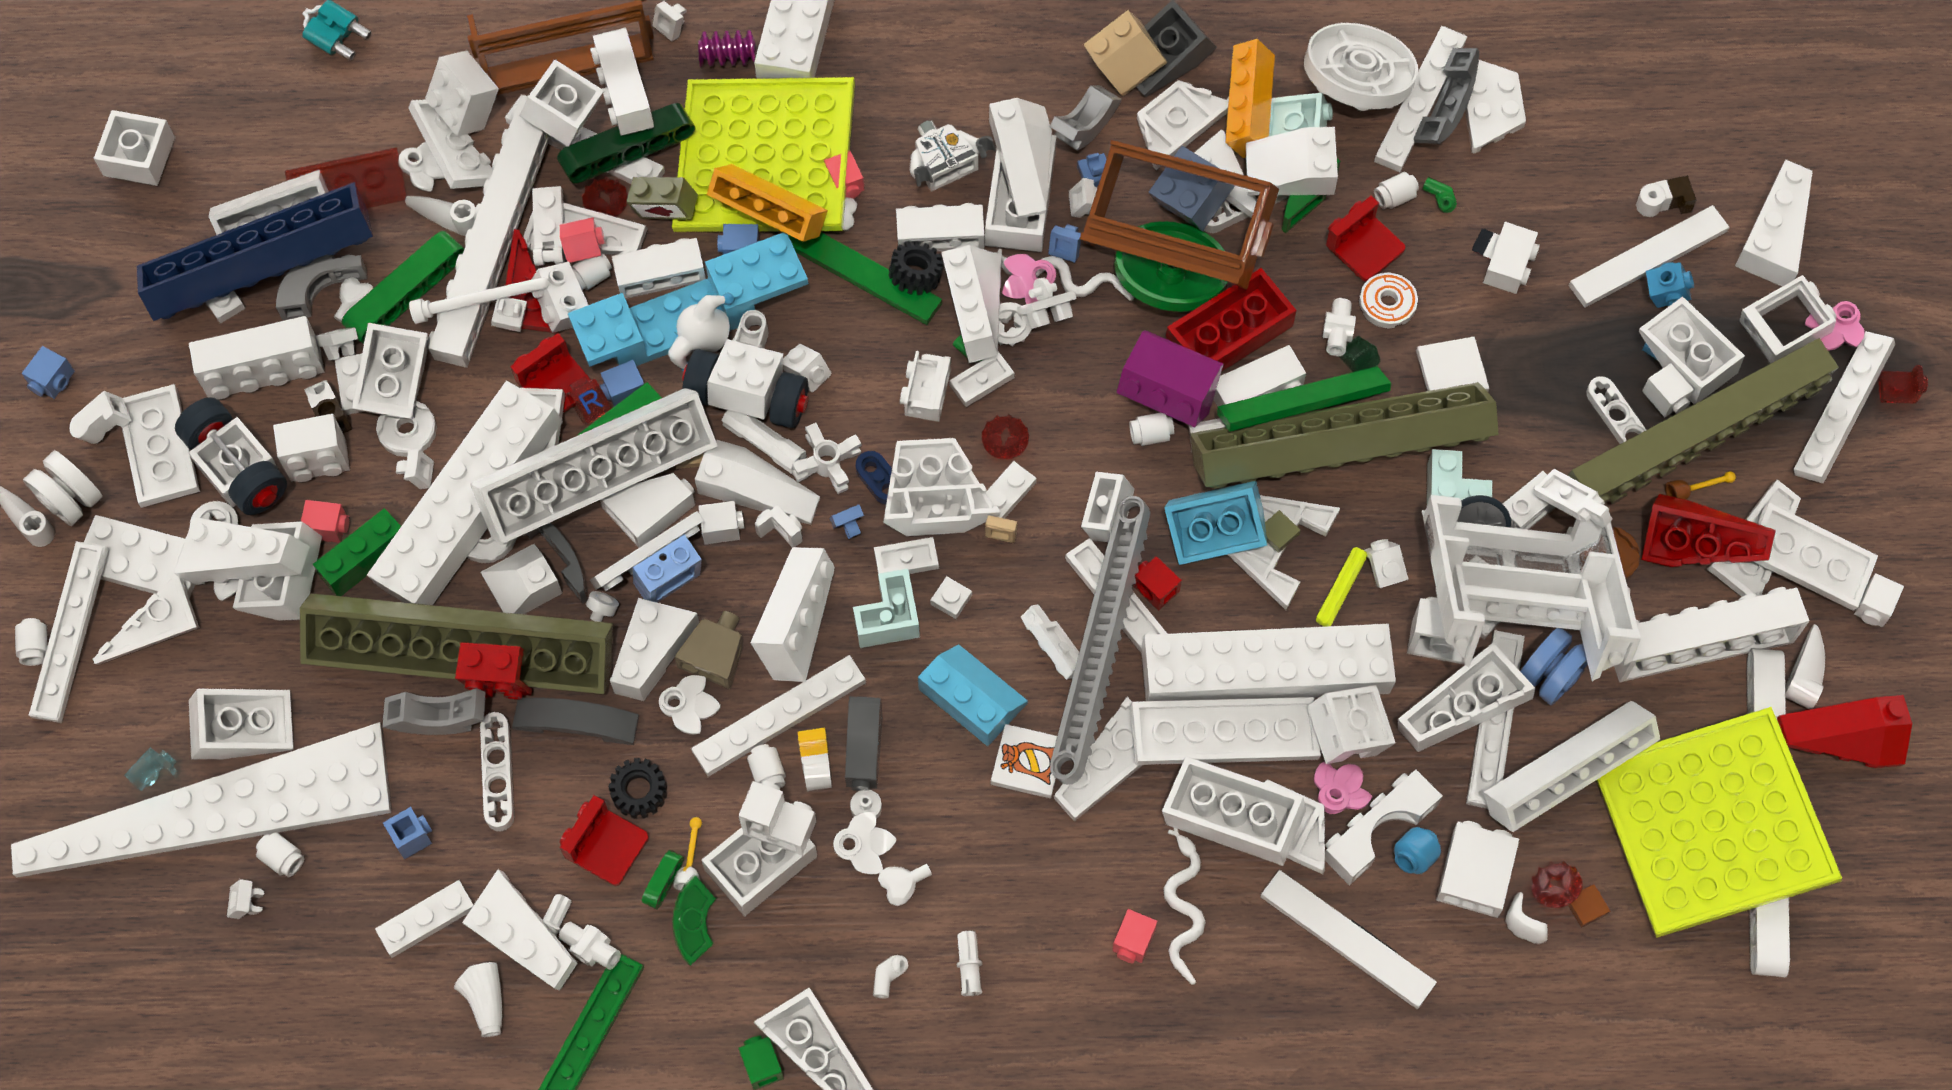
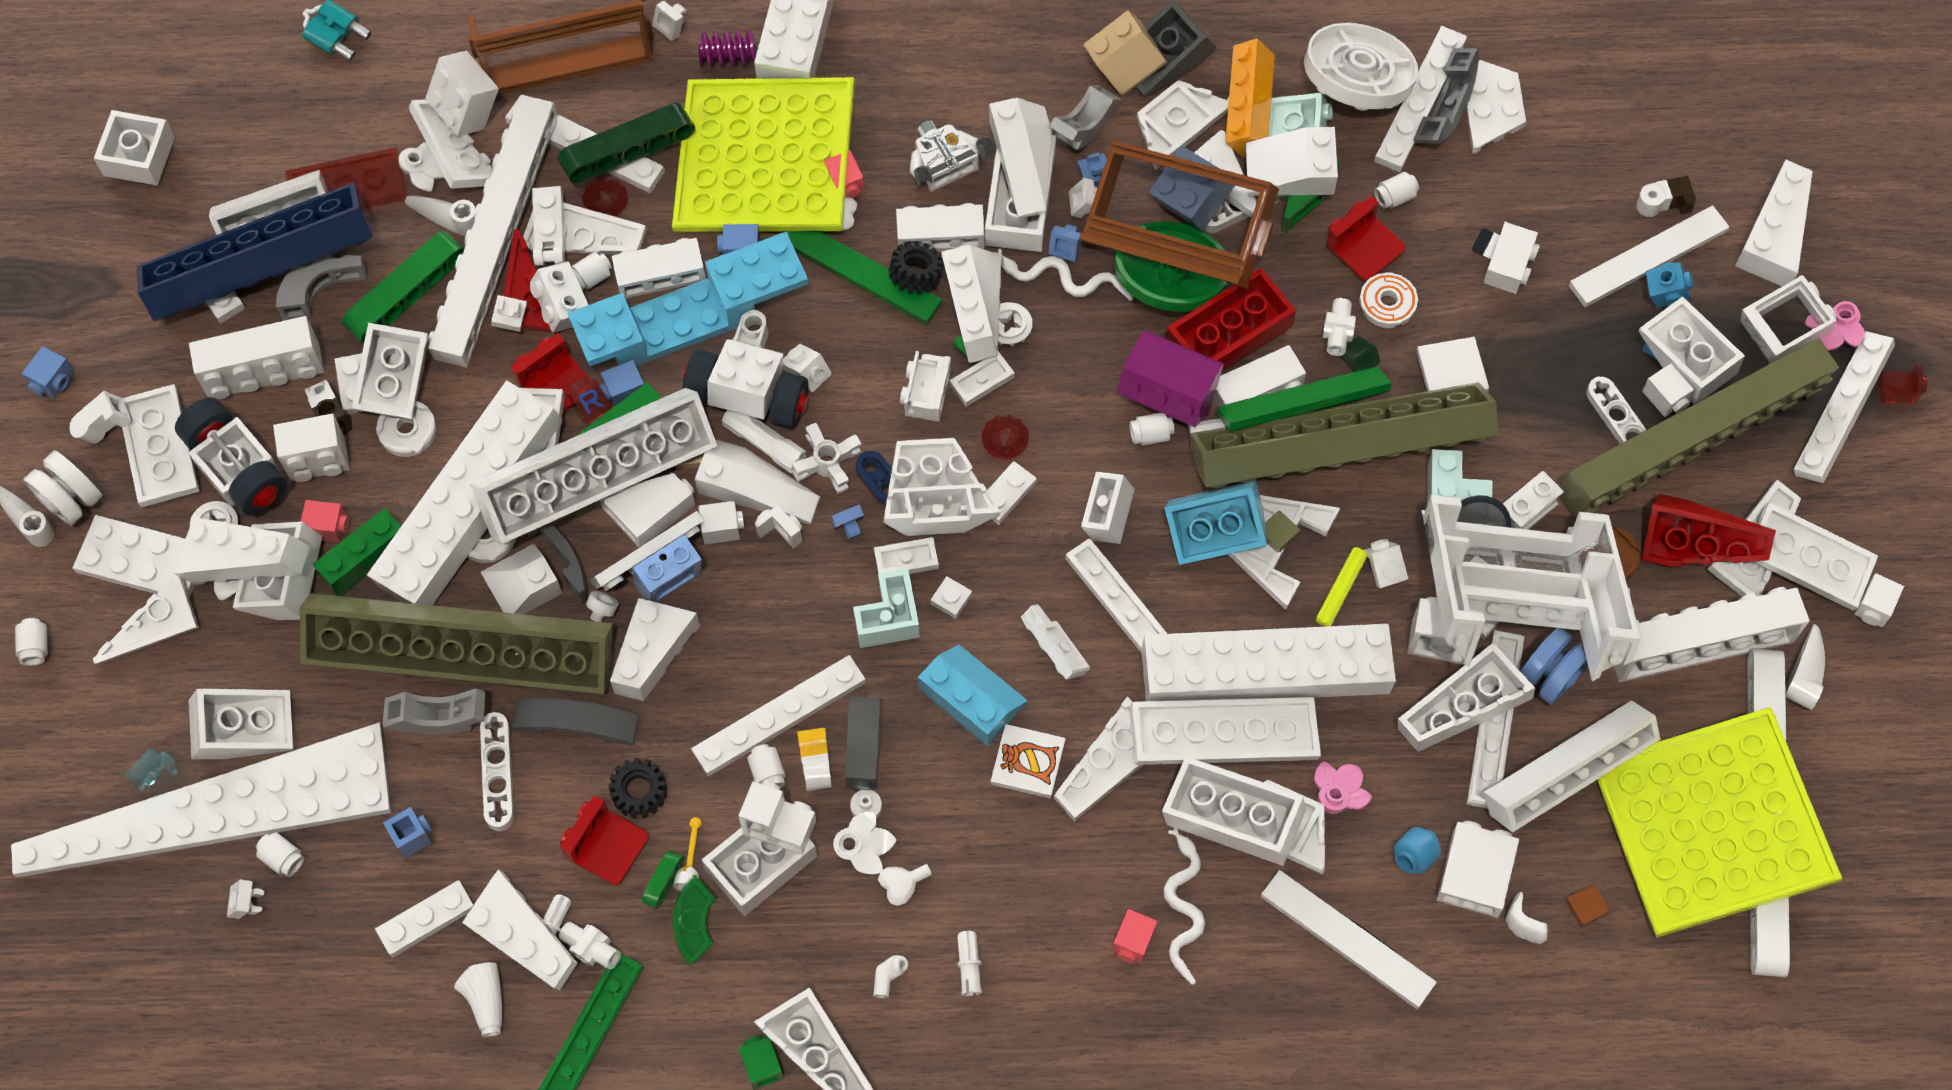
white tile [29,541,108,723] -> none
white tile [315,327,358,360] -> none
white rock [334,277,373,323] -> none
white tile [396,449,434,489] -> none
white piece [409,277,549,324] -> none
red bracket [455,642,532,700] -> none
white brick [519,59,604,147] -> none
coral brick [560,217,605,263] -> none
white wedge [590,28,654,135] -> none
olive brick [626,177,698,220] -> none
white plate [659,675,720,735] -> none
white piece [668,292,734,372] -> none
dark tan torso [675,611,744,689] -> none
light orange brick [707,164,828,242] -> none
white wedge [751,547,835,682] -> none
tan tile [985,515,1017,543] -> none
bright pink plate [1002,254,1056,304] -> none
white hips [1017,277,1077,329] -> none
light grey gear [1050,496,1150,785] -> none
red brick [1133,556,1182,611] -> none
white piece [1307,685,1396,764] -> none
white arch [1325,770,1443,886] -> none
green arm [1422,177,1457,213] -> none
clear red gear [1531,861,1583,908] -> none
white hinge [1533,469,1613,527] -> none
hinge [1665,471,1736,500] -> none
red wedge [1777,695,1913,768] -> none

